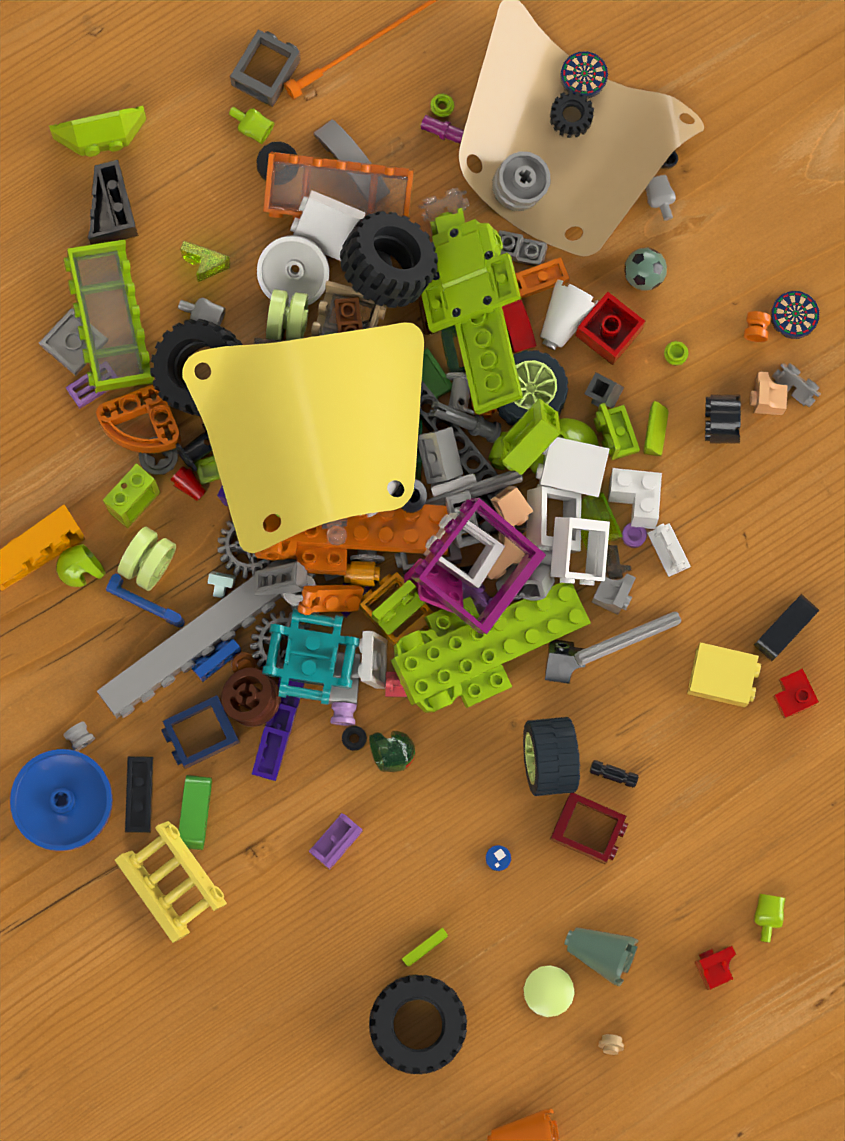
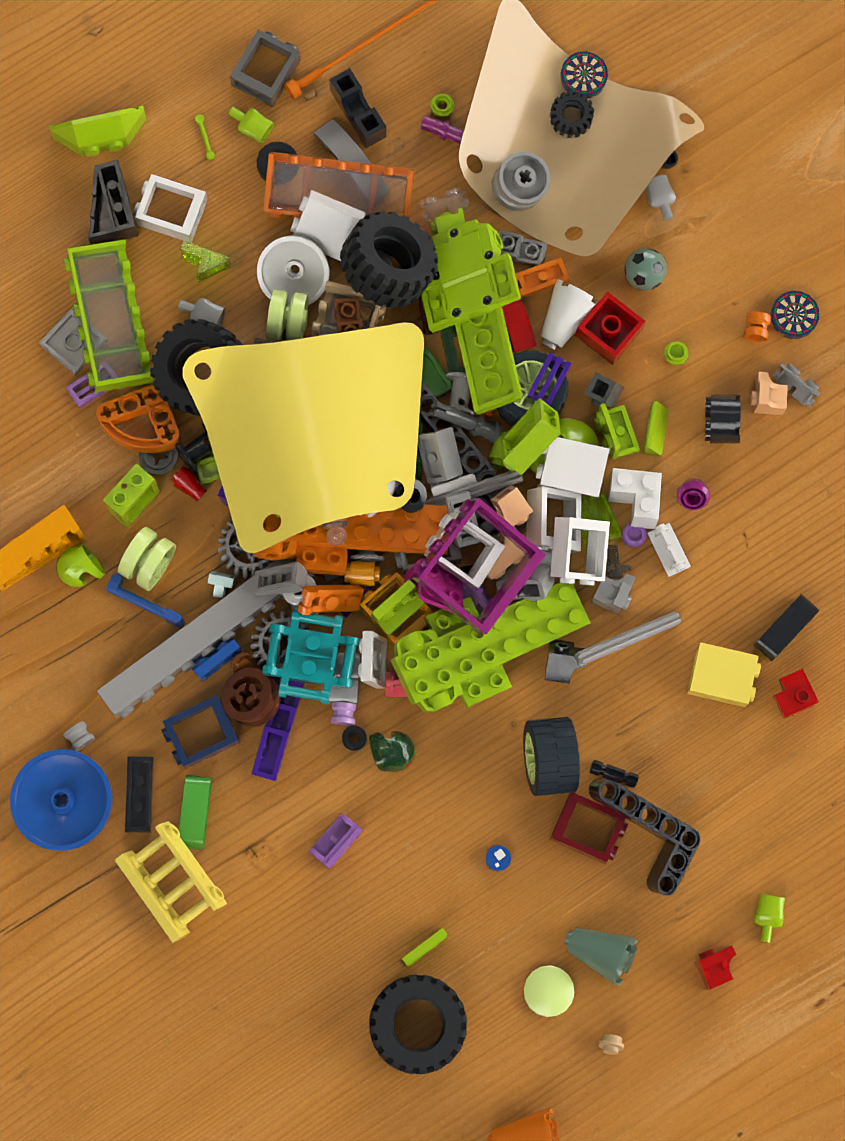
none -> white window [133,174,208,243]
none -> lime hinge [195,114,215,160]
none -> black arch [329,68,387,148]
none -> dark purple tile [527,352,572,406]
none -> black beam [589,778,701,896]
none -> magenta cone [676,478,710,510]

